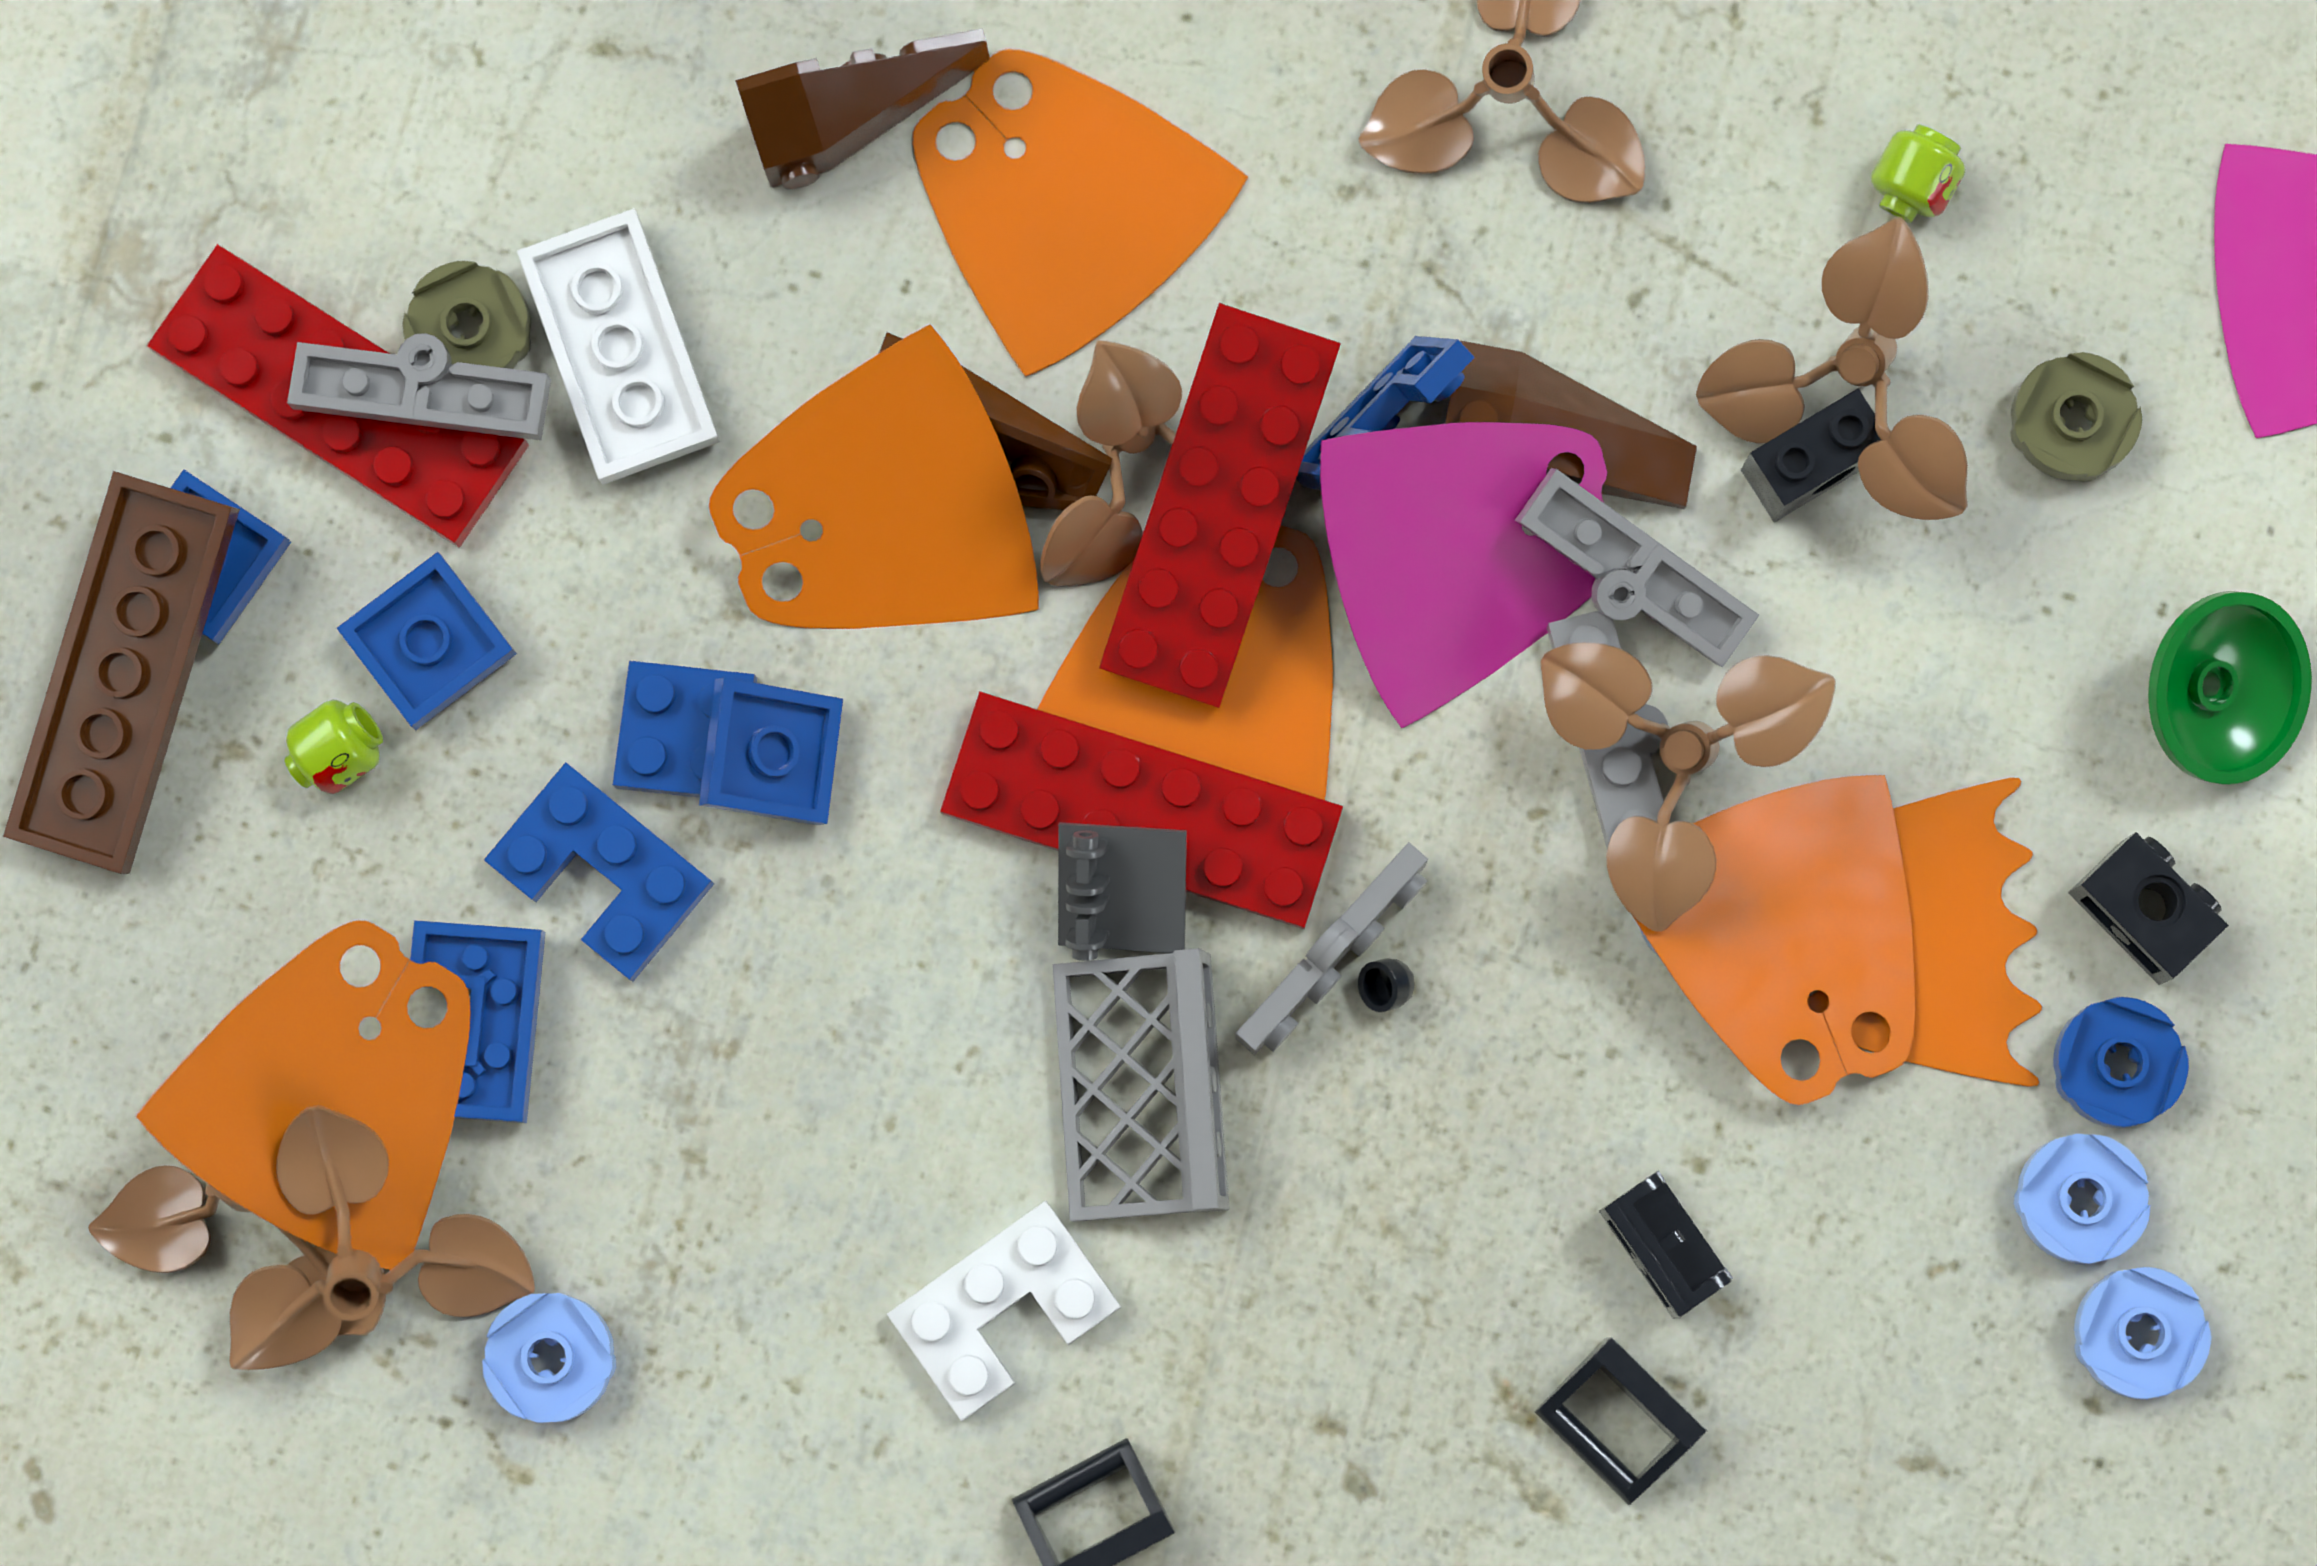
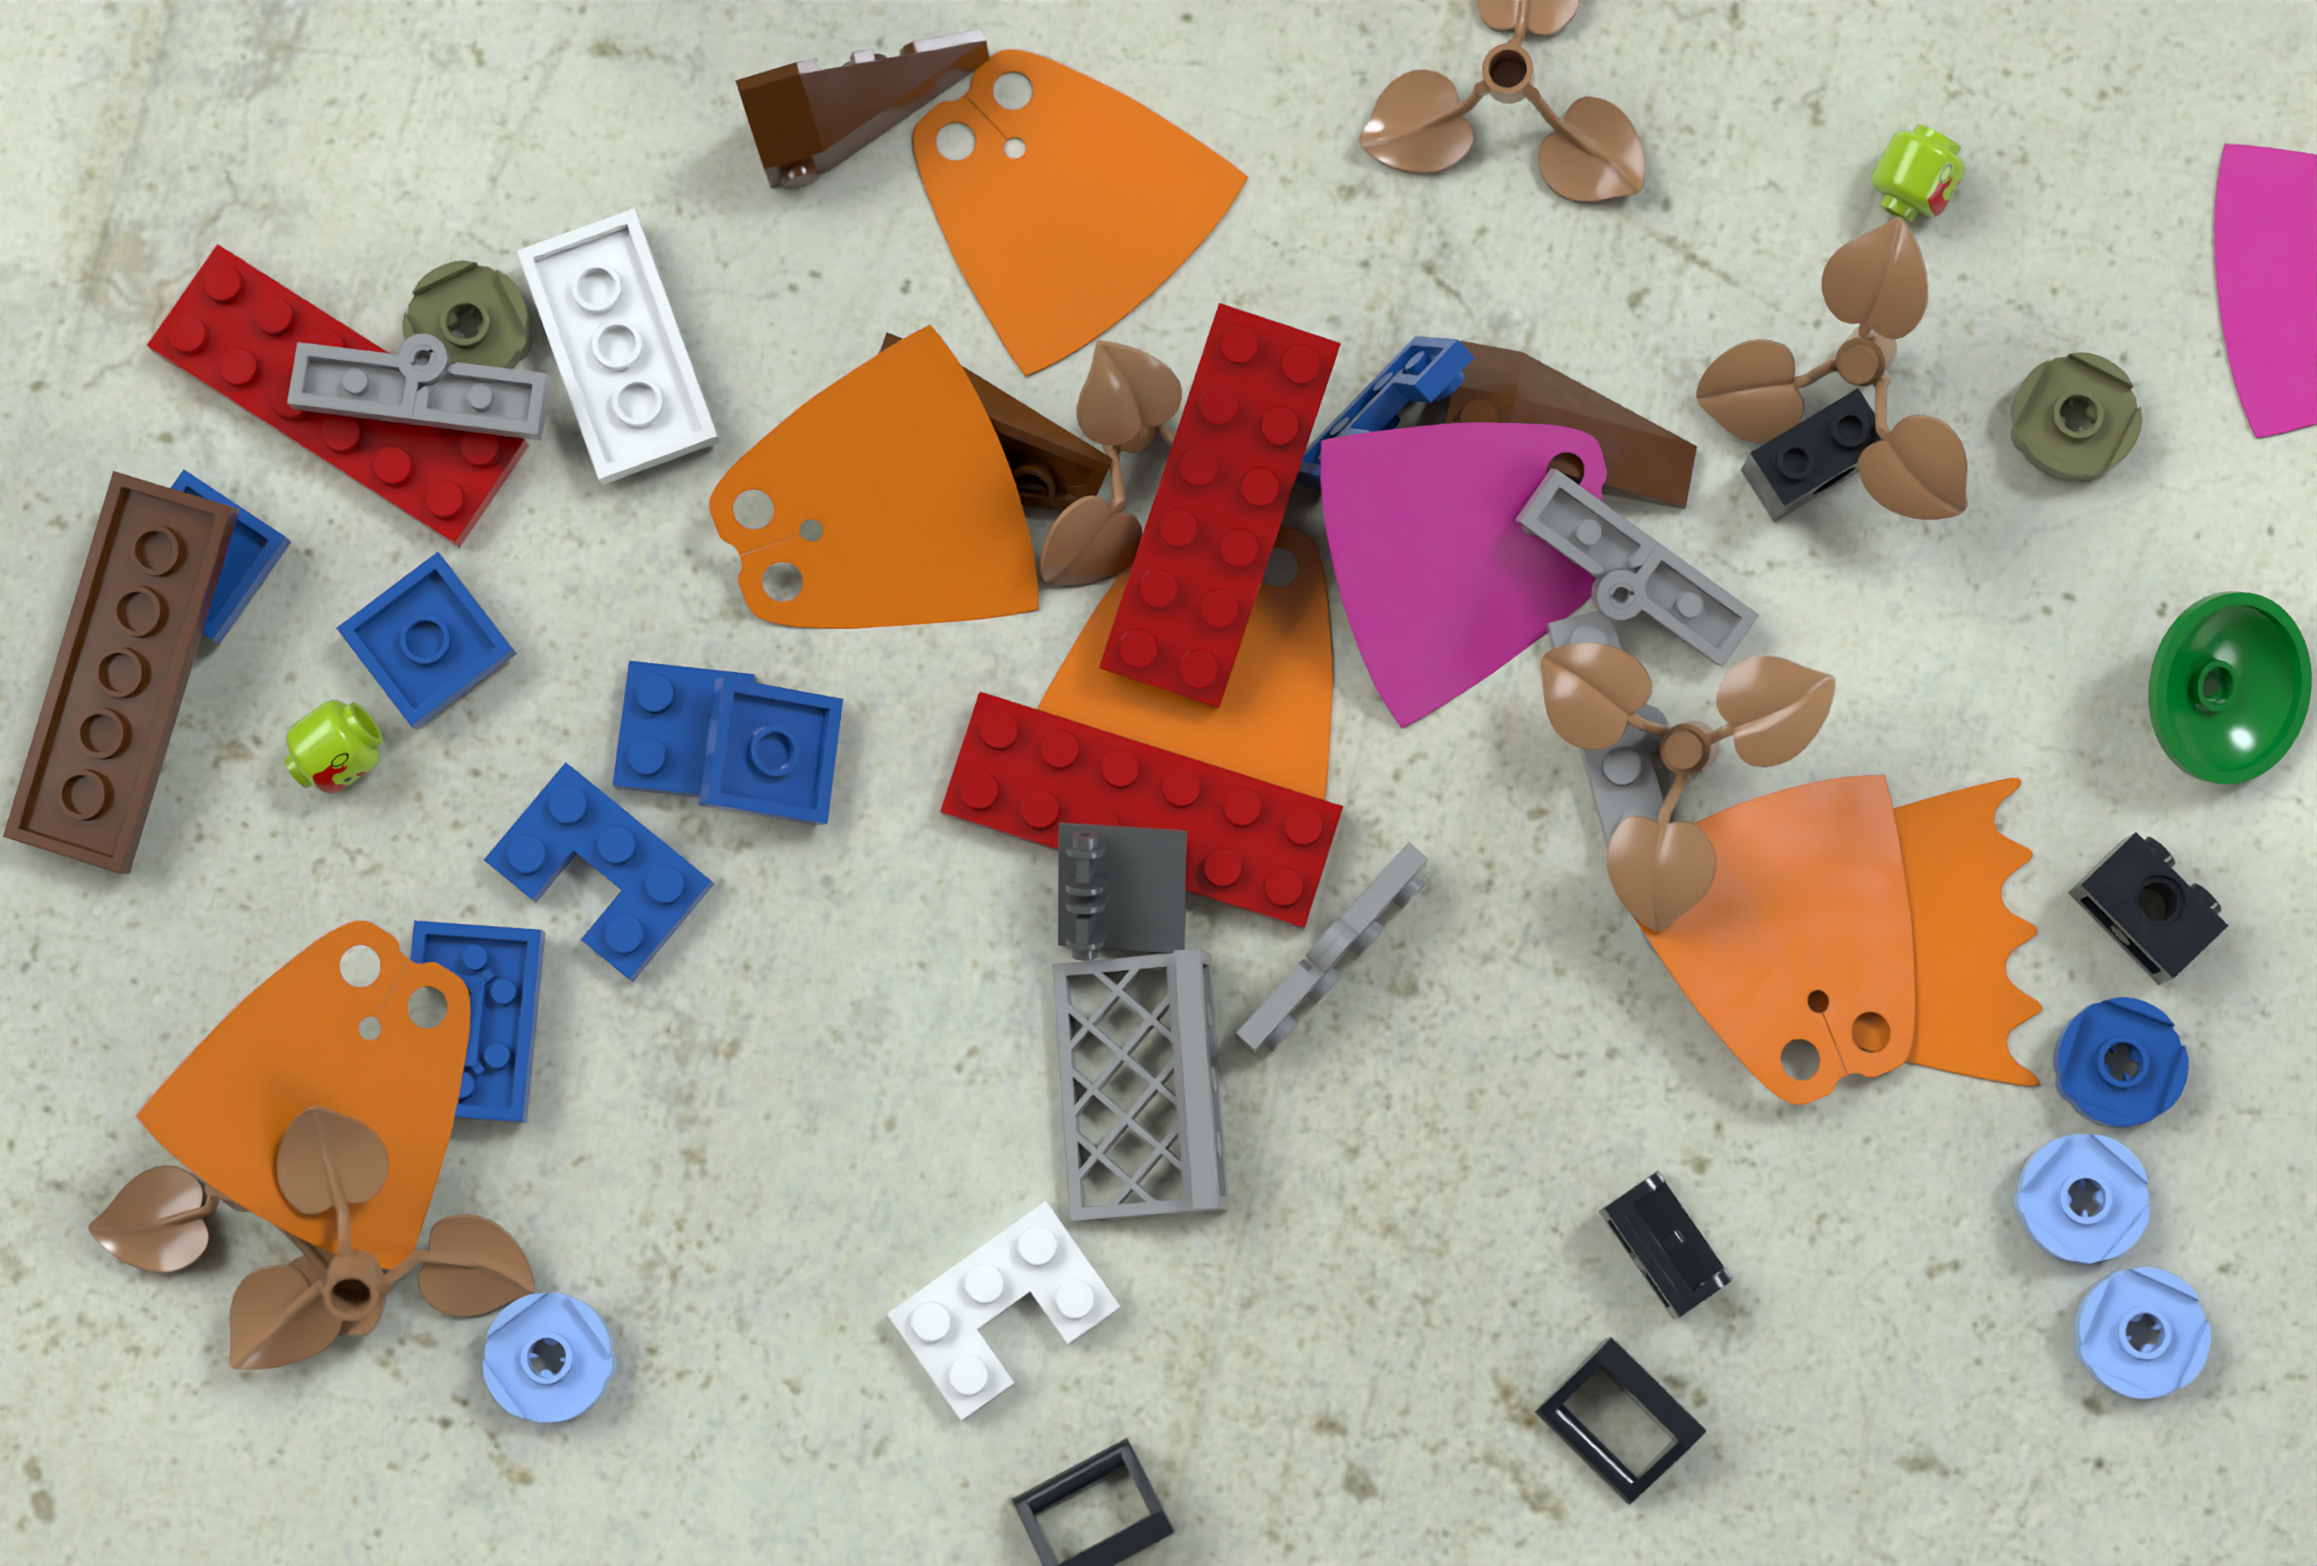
black hinge [1358,958,1415,1012] -> none

